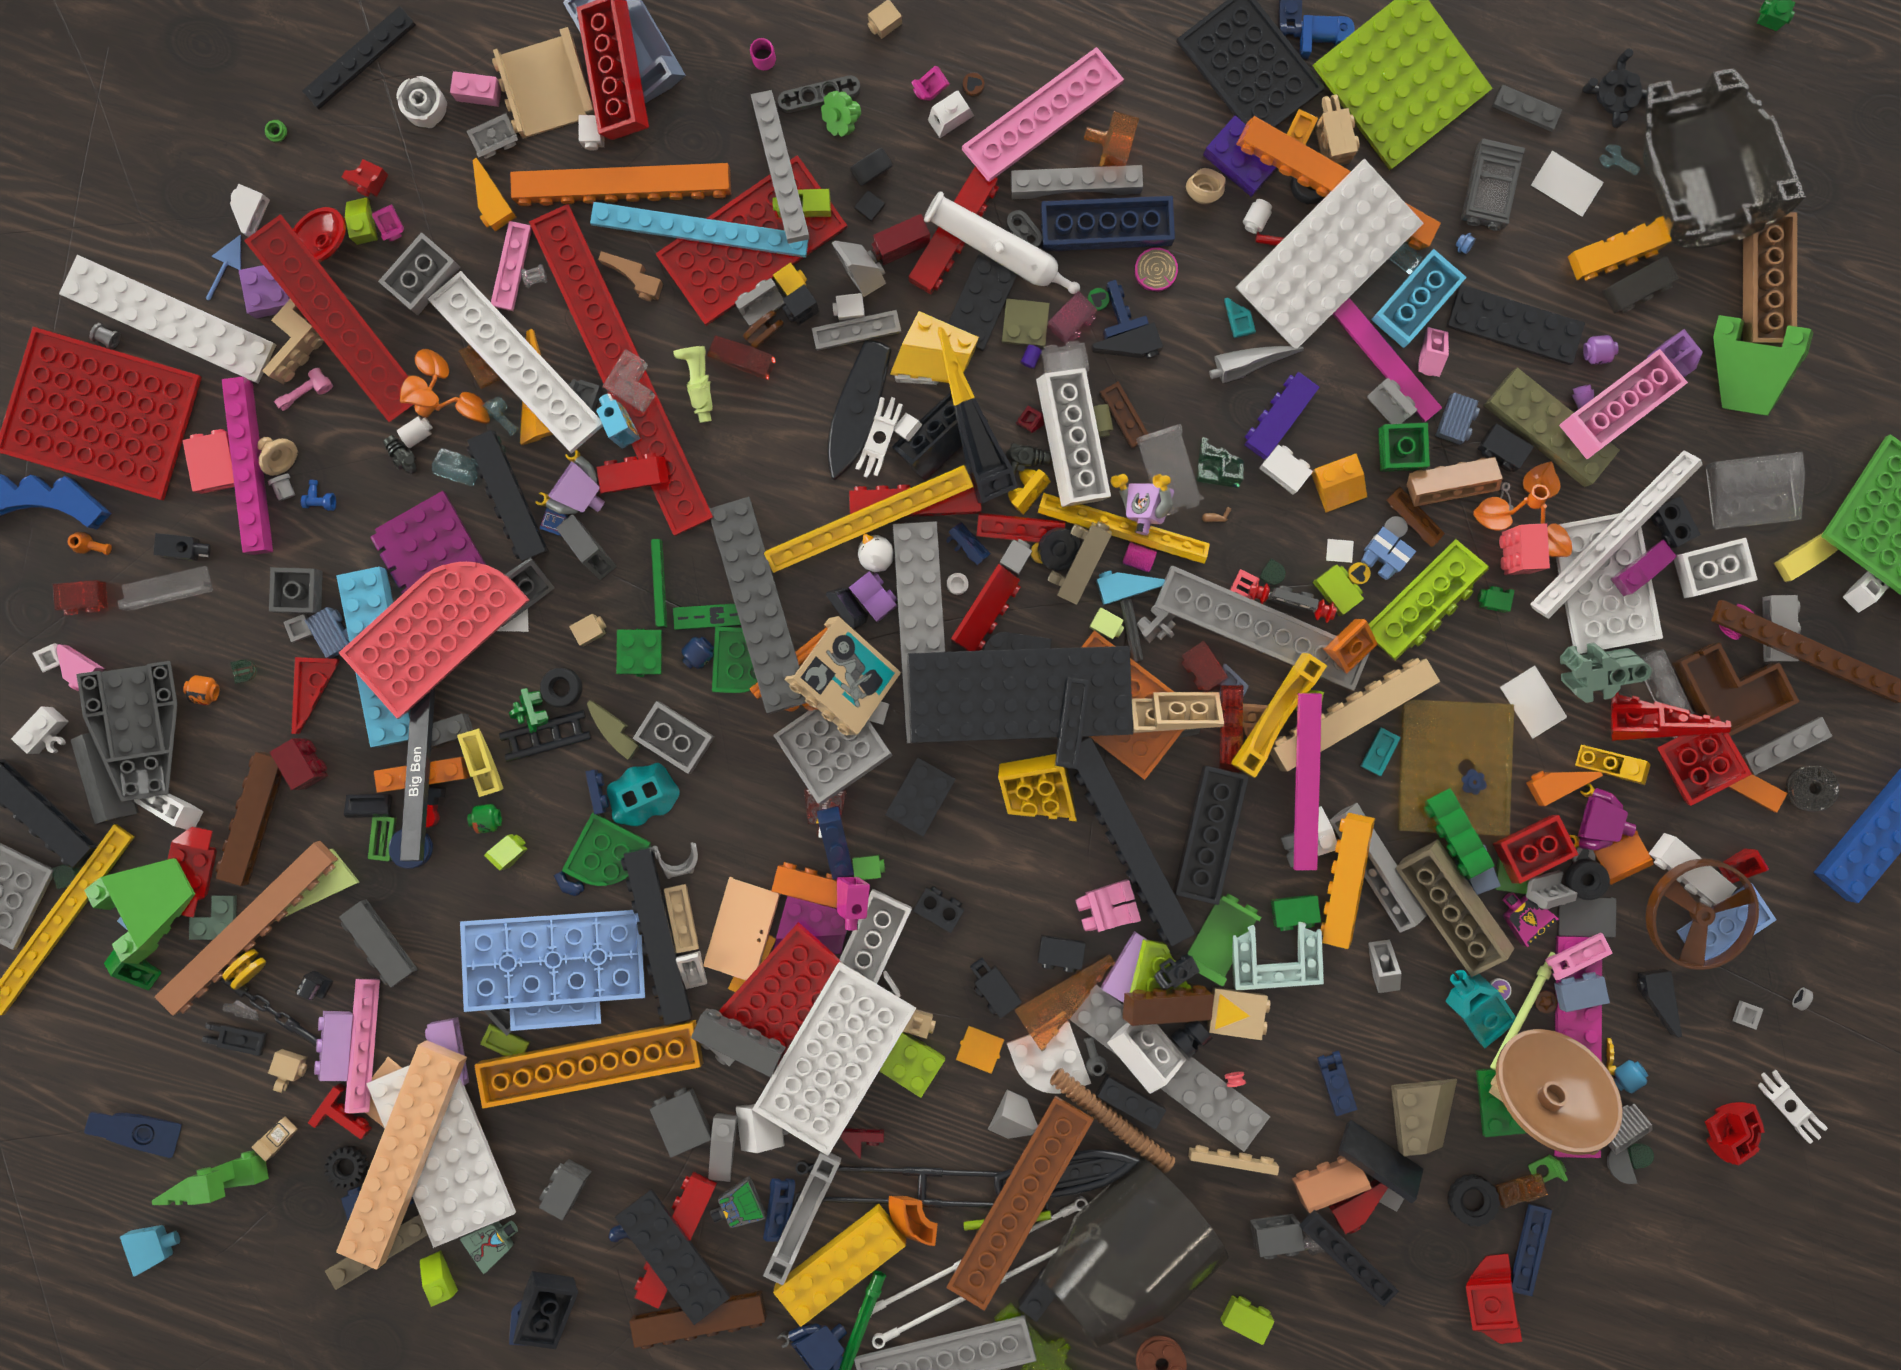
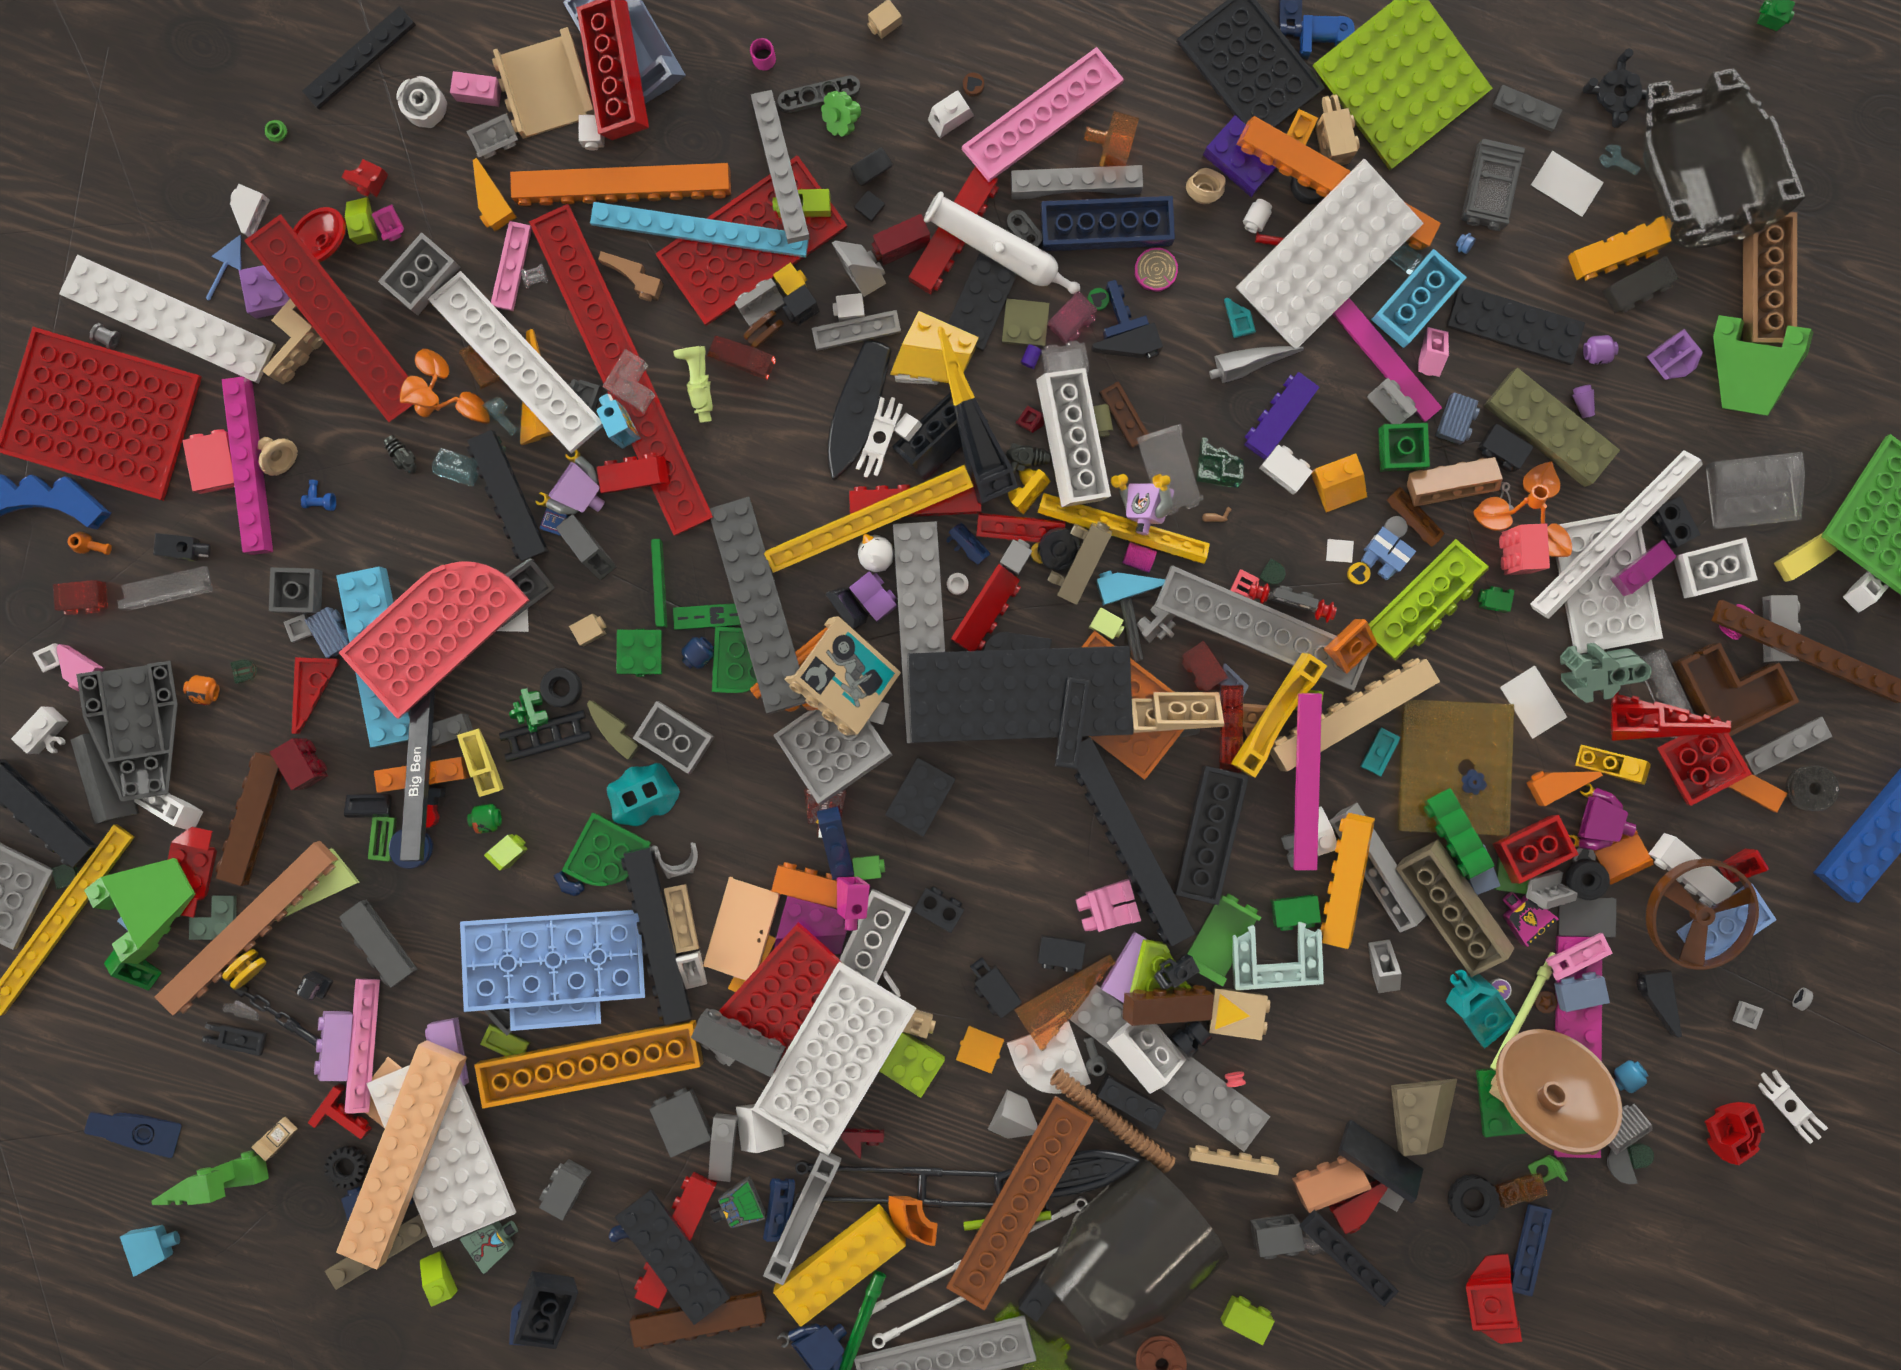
light grey bush [268,474,295,501] -> none
tan brick [268,1049,307,1093] -> none
bright pink brick [274,368,333,411] -> none
magenta hinge [370,491,486,594] -> none
white brick [397,416,433,448] -> none
dark blue plate [586,770,609,815] -> none
dark pink bracket [911,66,950,101] -> none
yellow wedge [998,754,1077,821] -> none
lime brick [1313,565,1364,616] -> none
dark blue plate [1317,1051,1357,1116] -> none
bright pink brick [1559,349,1688,459] -> none
yellow piece [1606,1038,1616,1075] -> none

